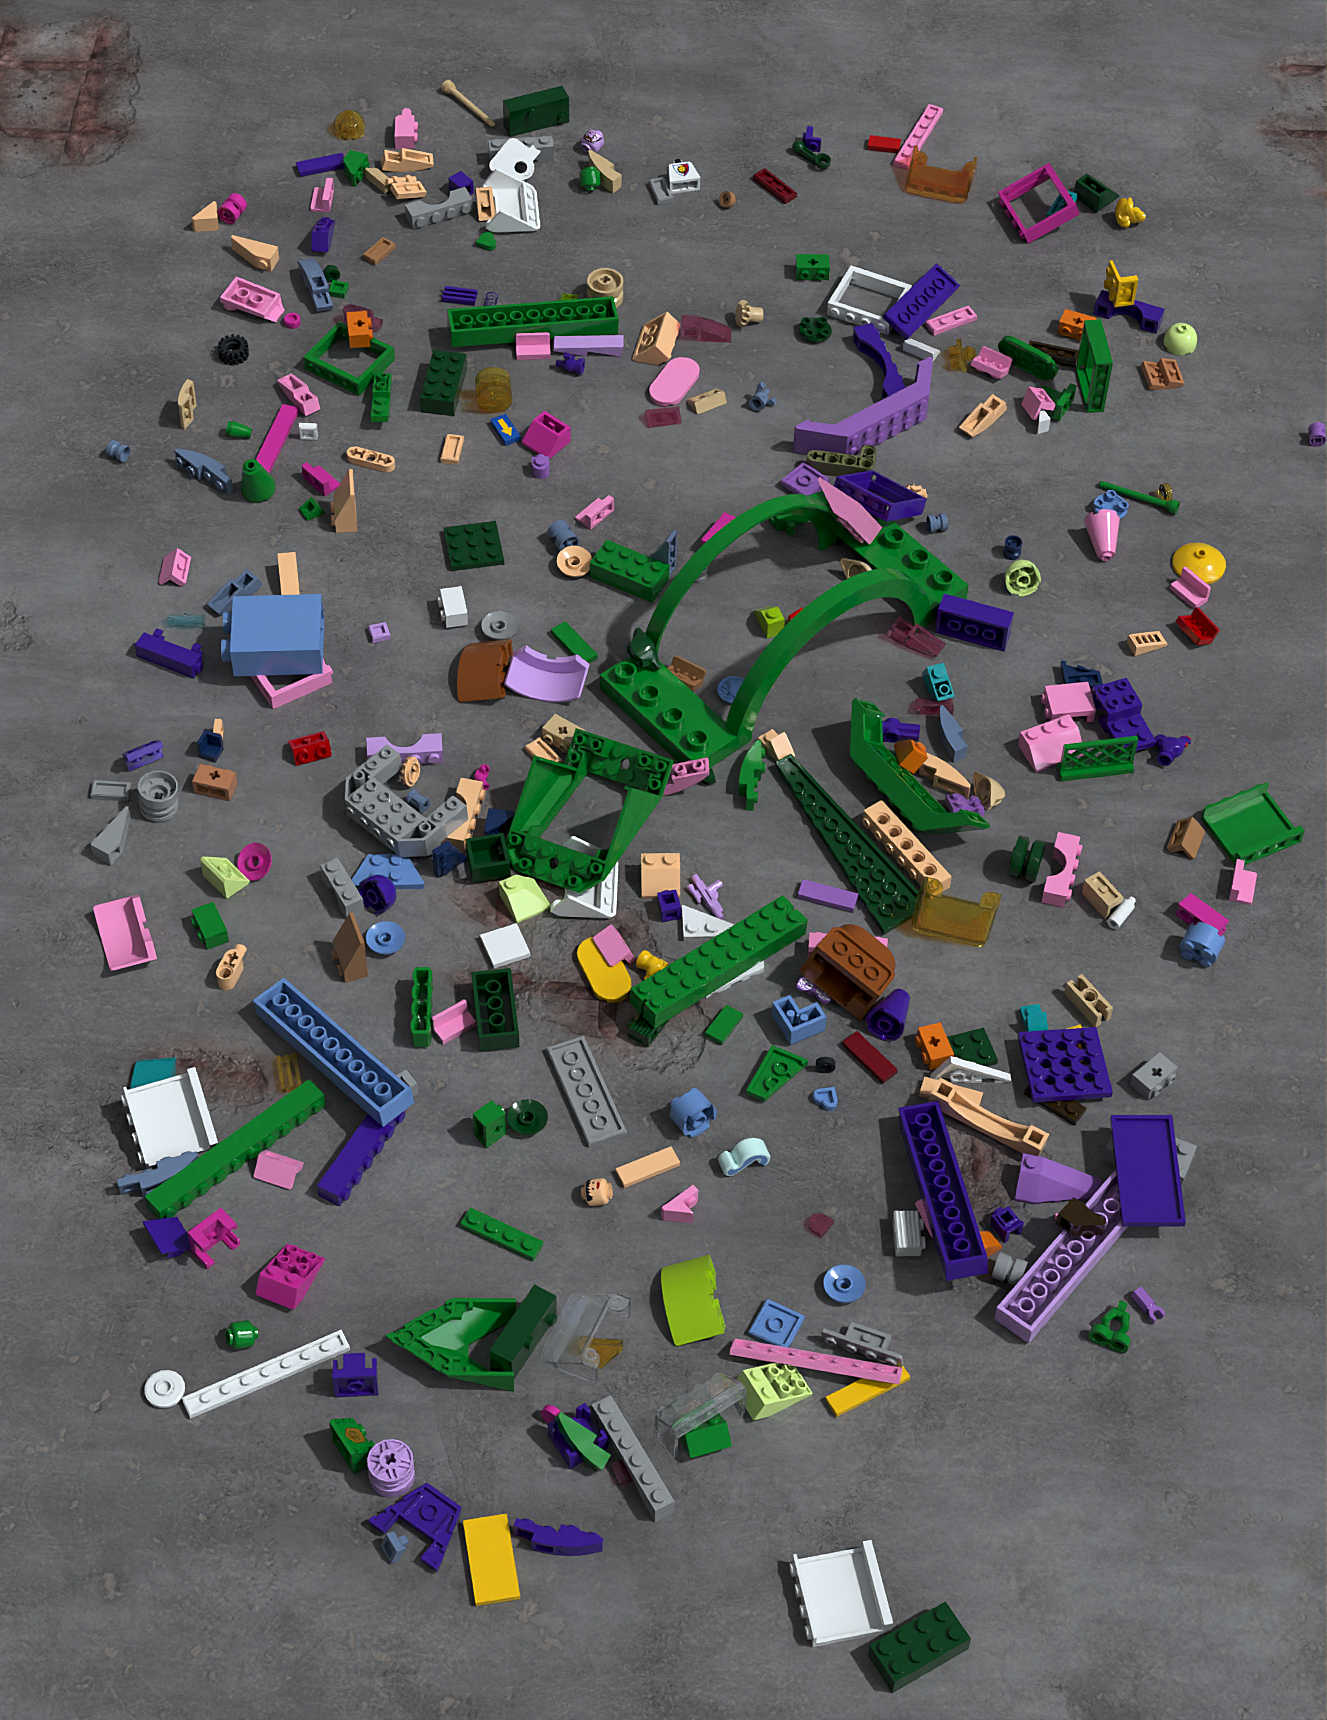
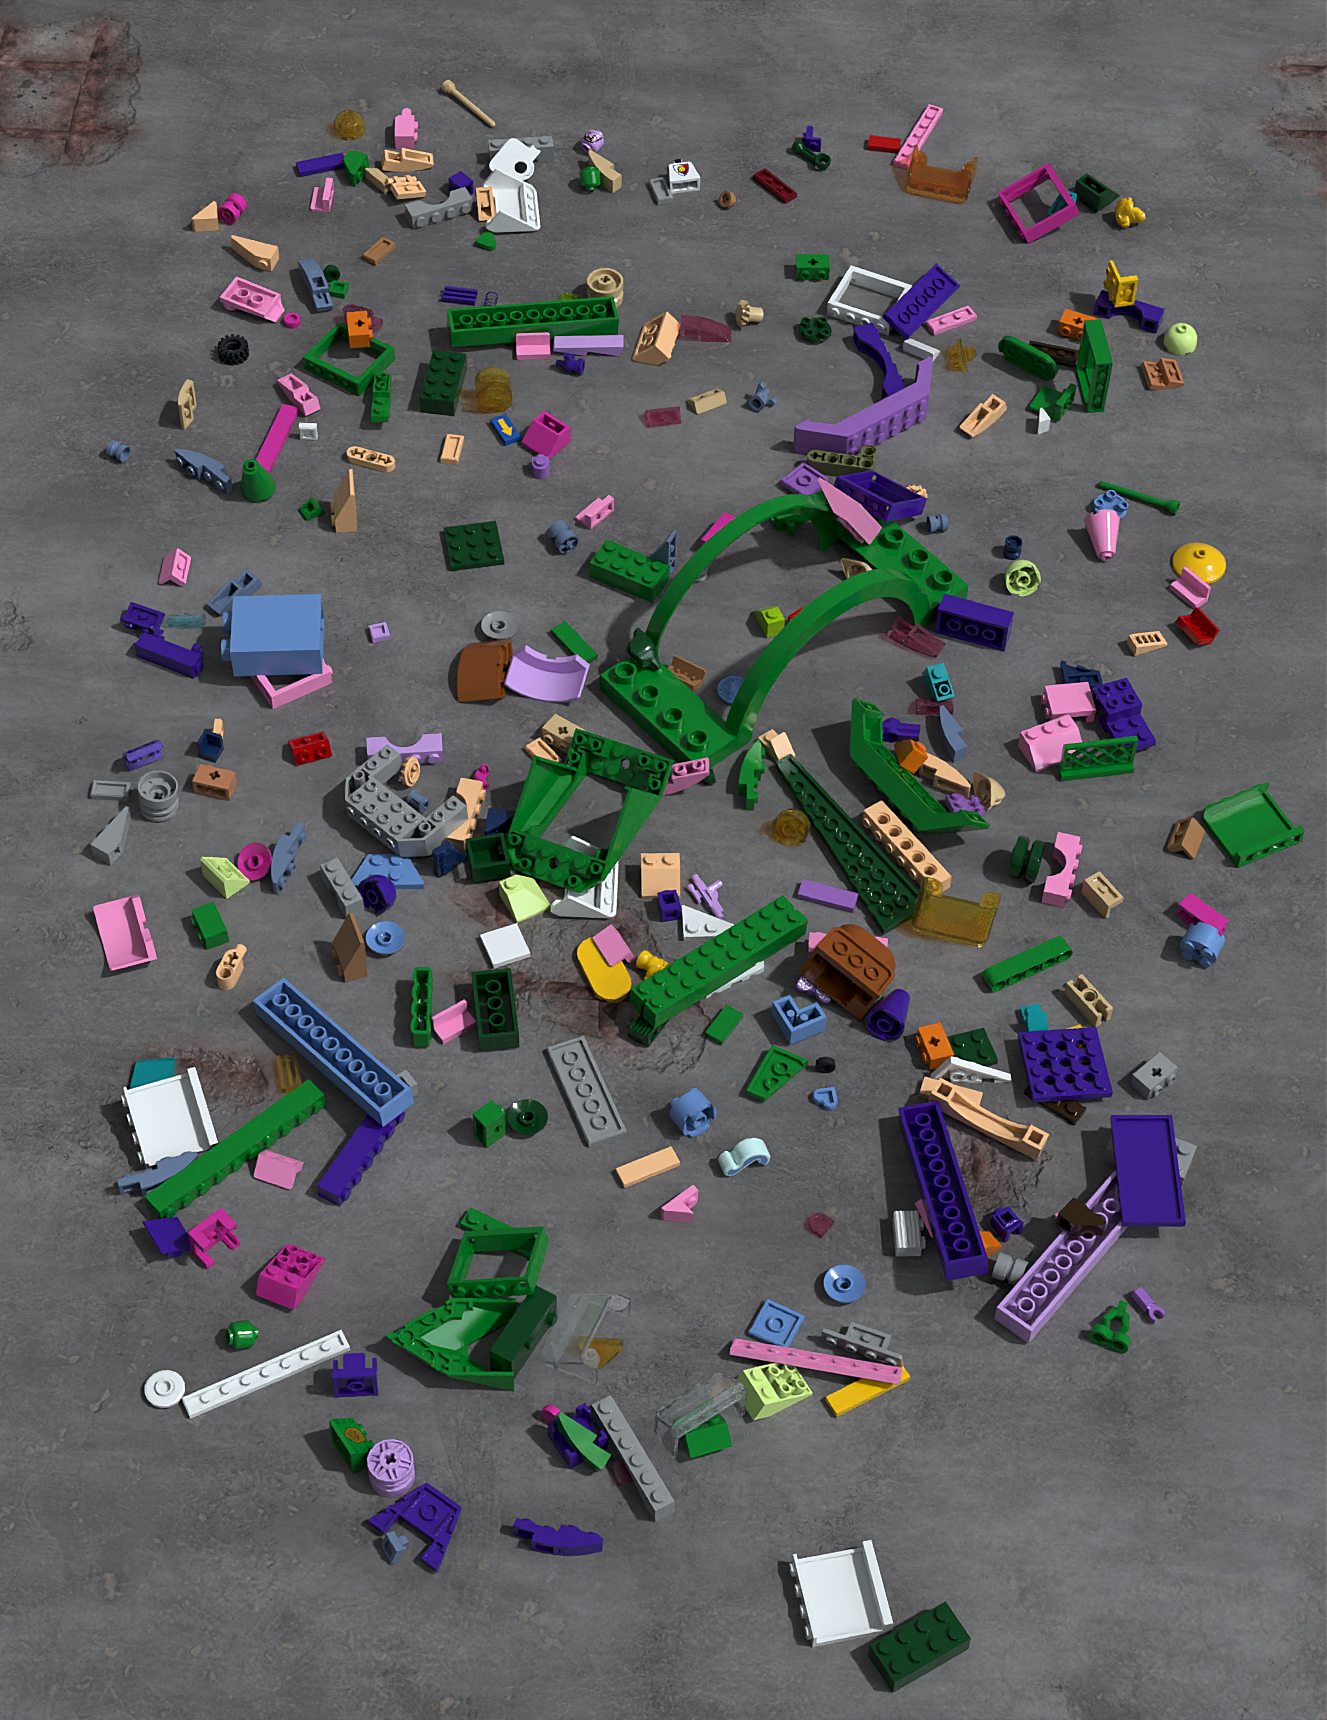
green cone [226,420,252,438] -> none
light nougat slope [278,552,300,595] -> none
dark pink panel [301,462,340,496] -> none
dark purple slope [312,217,335,252] -> none
white brick [437,586,468,628] -> none
yellow tile [463,1513,520,1606] -> none
dark green brick [503,86,569,137] -> none
light nougat dish [557,546,592,577] -> none
light nougat head [581,1178,613,1206] -> none
bright pink tile [649,357,700,407] -> none
lime panel [661,1254,726,1346] -> none
dark red tile [842,1031,898,1084] -> none
bright pink bracket [971,346,1013,379] -> none
medium lavender wedge [1014,1153,1102,1205] -> none
bright pink panel [1021,386,1055,420] -> none
white cylinder [1107,896,1136,930] -> none
dark purple animal [1155,734,1191,766] -> none
clear yellow tile [1158,483,1173,501] -> none
bright pink panel [1229,859,1257,905] -> none
medium lavender wheel [1308,422,1327,447] -> none
none -> dark purple bracket [120,602,165,634]
none -> sand blue slope [271,822,307,895]
none -> green window [447,1226,549,1298]
none -> clear yellow cylinder [771,808,811,847]
none -> green beam [981,936,1073,992]

